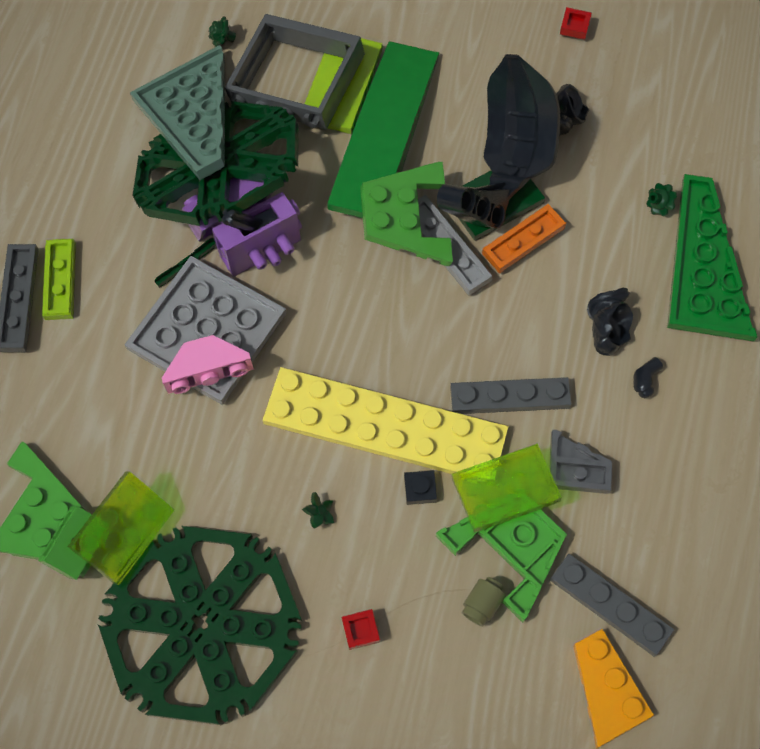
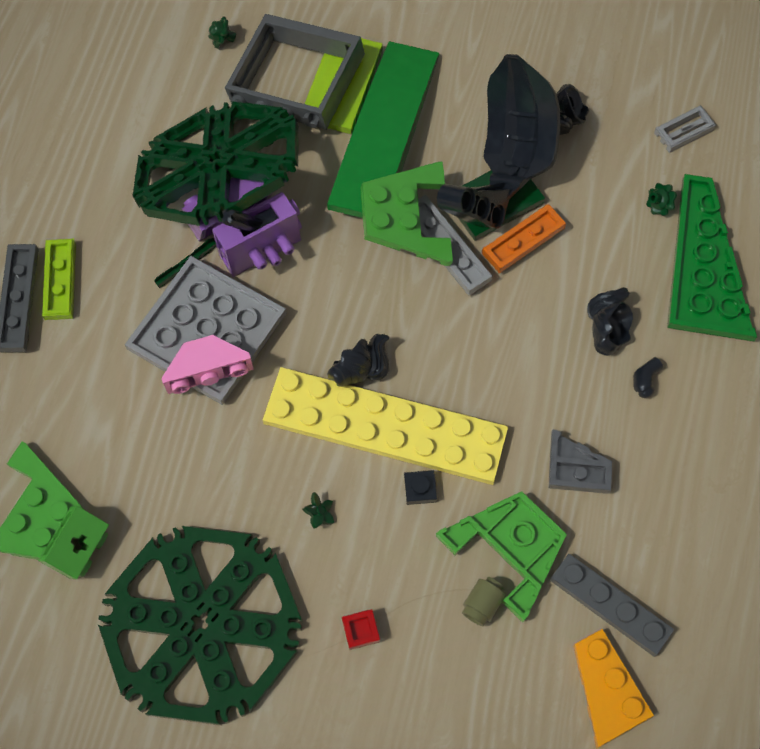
clear neon green plate [67,471,175,585] -> none
sand green wing [130,45,225,180] -> none
dark grey plate [450,377,571,414] -> none
clear neon green plate [451,444,562,533] -> none
red plate [560,7,592,40] -> none
none -> black hair [327,334,390,387]
none -> light grey tile [654,105,716,153]

